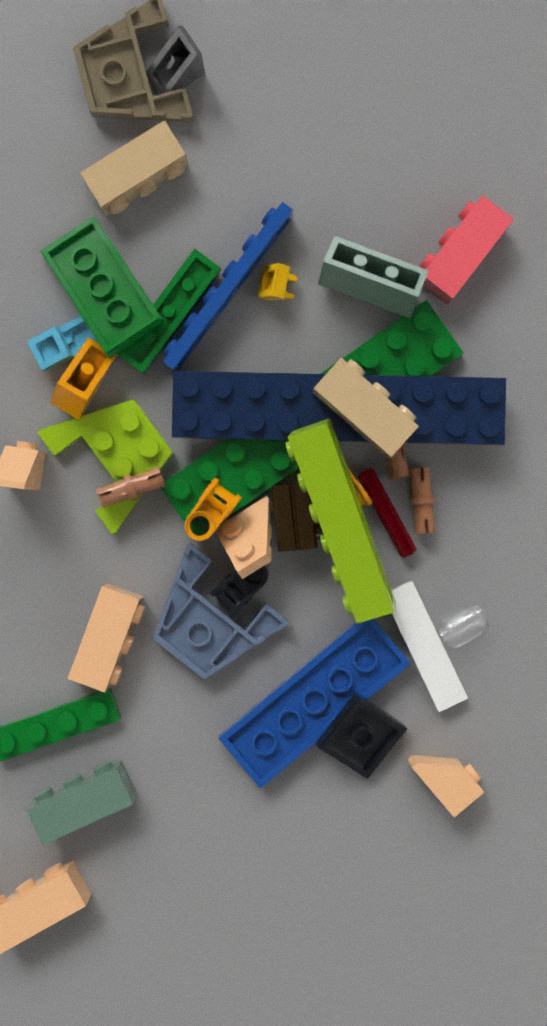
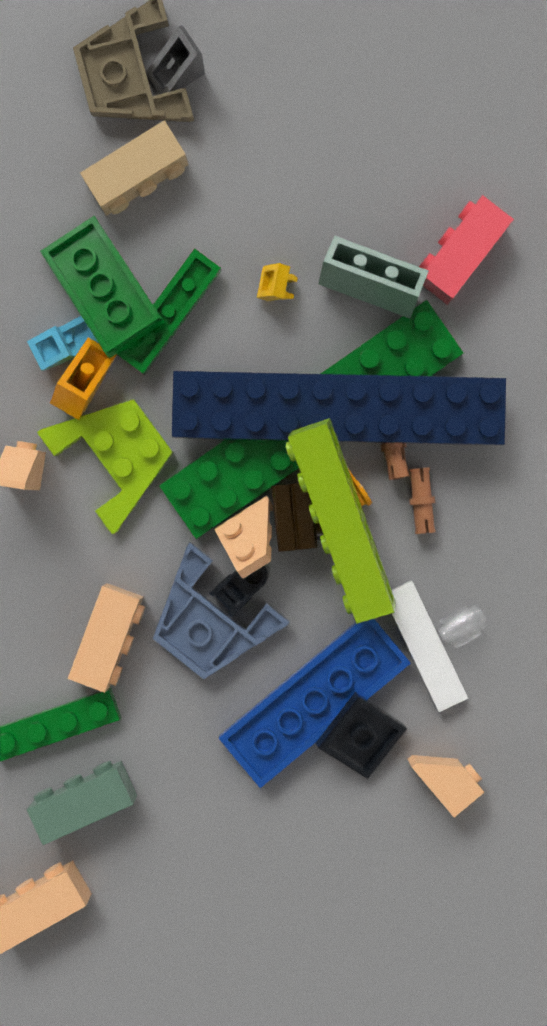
nougat pin [96,466,166,508] -> none
blue plate [163,202,293,371] -> none
light orange piece [185,477,242,541] -> none
tan brick [313,358,419,459] -> none
dark red axle [358,468,417,558] -> none

